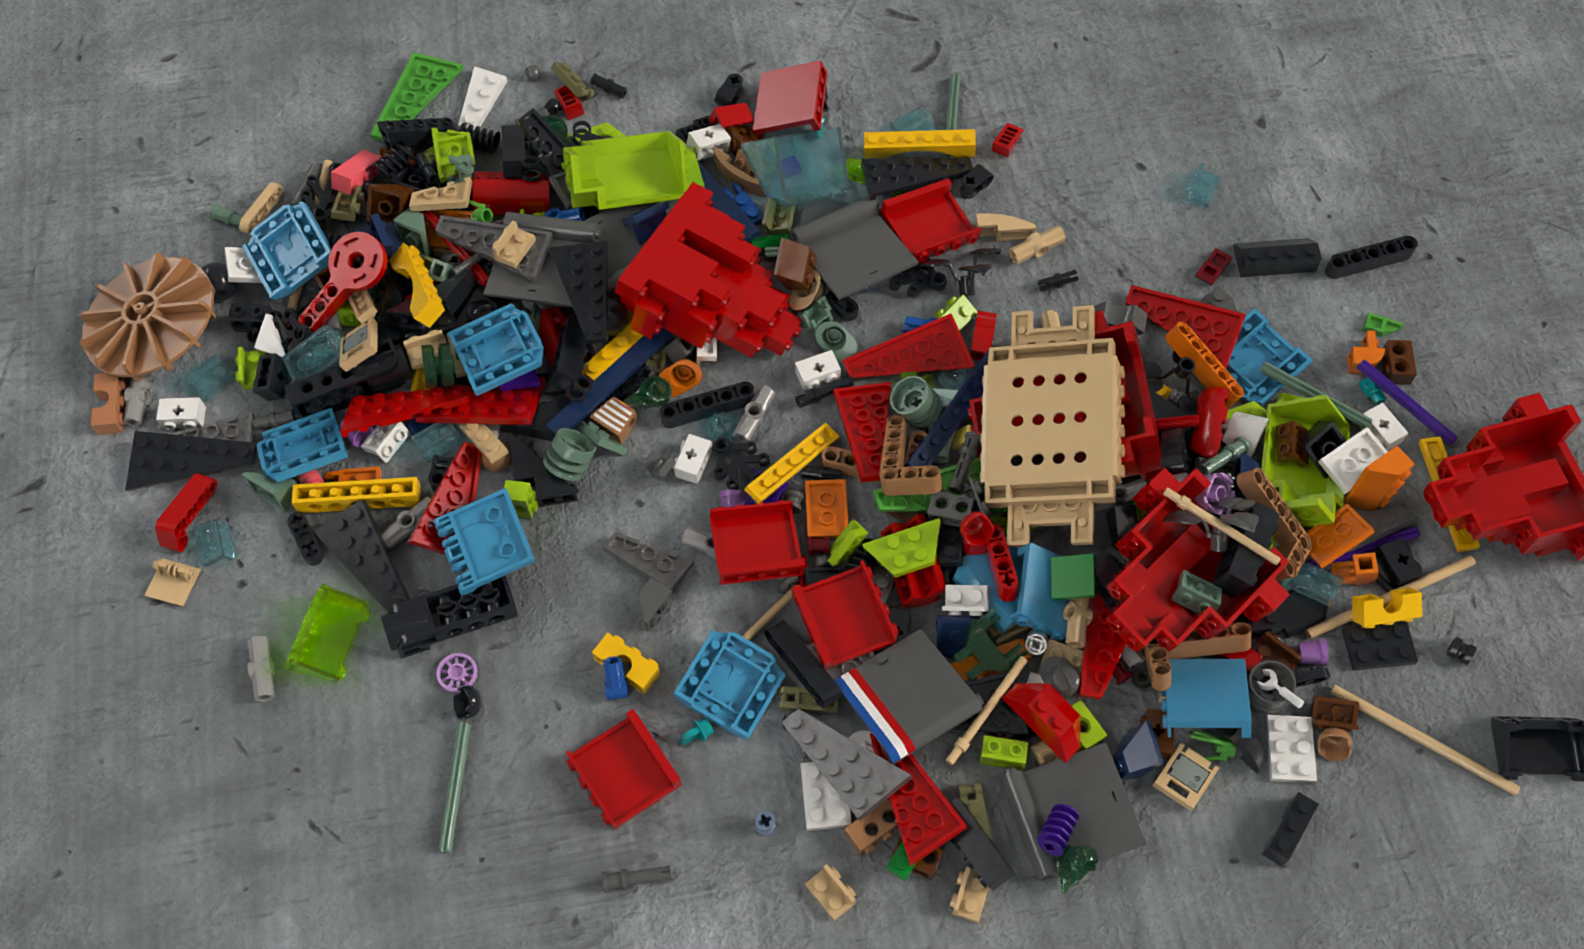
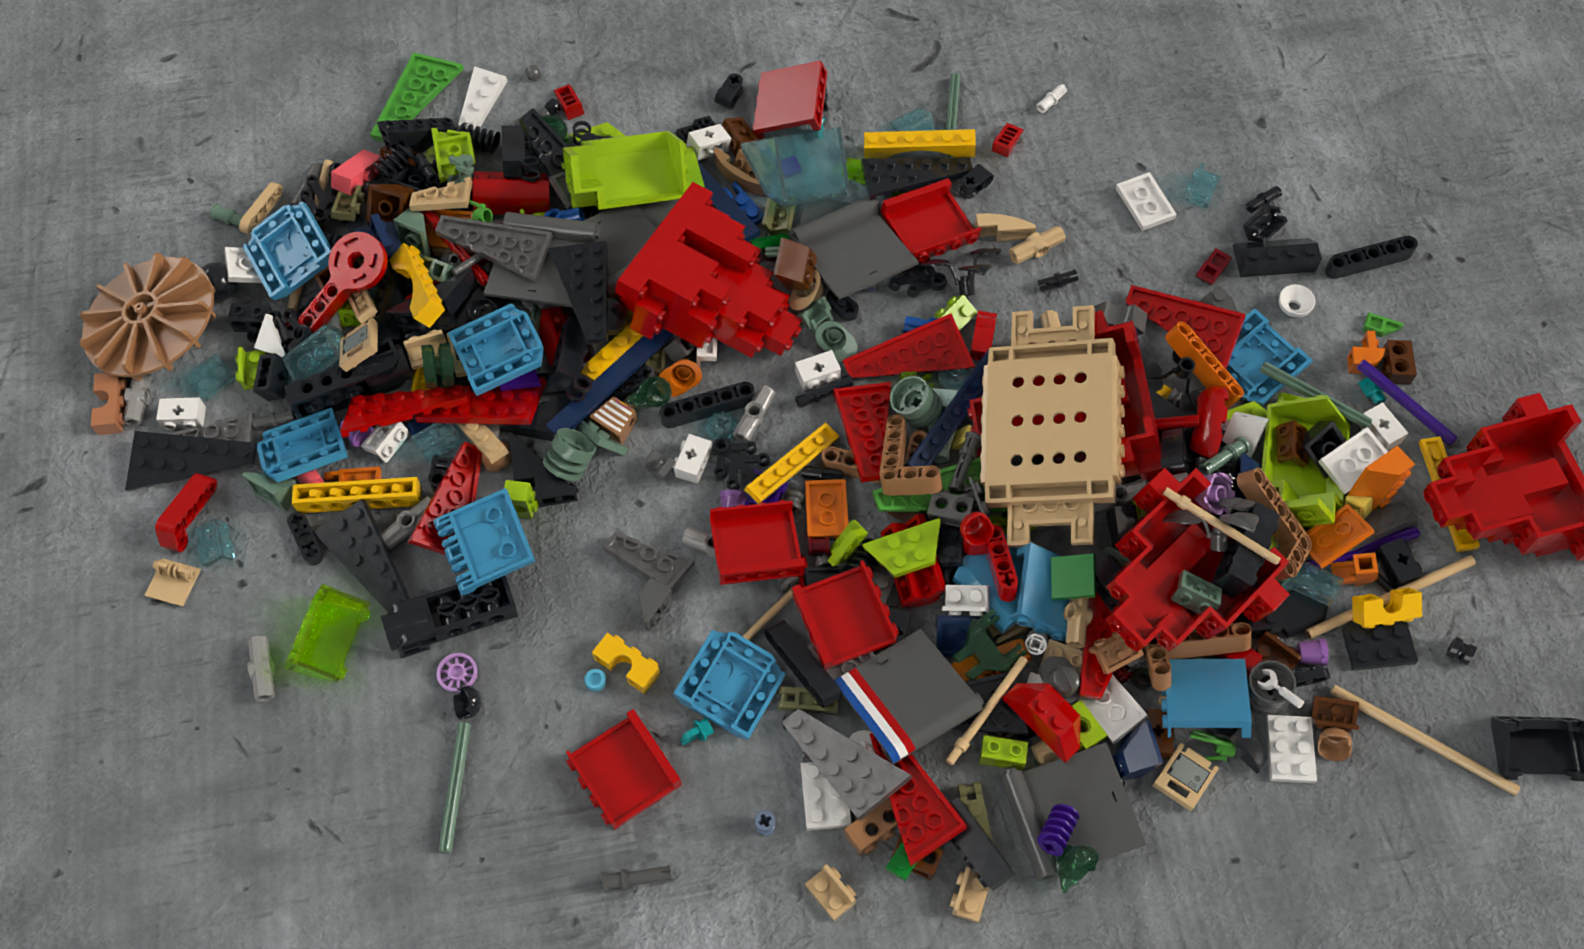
tan bracket [492,221,536,268] -> none
olive plate [551,62,594,99] -> none
black pin [590,73,627,99] -> none
blue piece [603,656,629,701] -> none
dark blue bracket [622,201,670,243] -> none
red panel [709,103,754,128] -> none
black arch [1262,792,1319,867] -> none
none -> medium azure tile [584,669,607,692]
none -> white axle [1036,84,1067,113]
none -> white plate [1077,674,1149,744]
none -> medium nougat bracket [1089,632,1144,674]
none -> white plate [1115,172,1177,231]
none -> black hinge [1243,204,1288,244]
none -> black pin [1245,186,1282,214]
none -> white piece [1279,284,1315,318]
none -> light yellow slope [1345,496,1373,519]

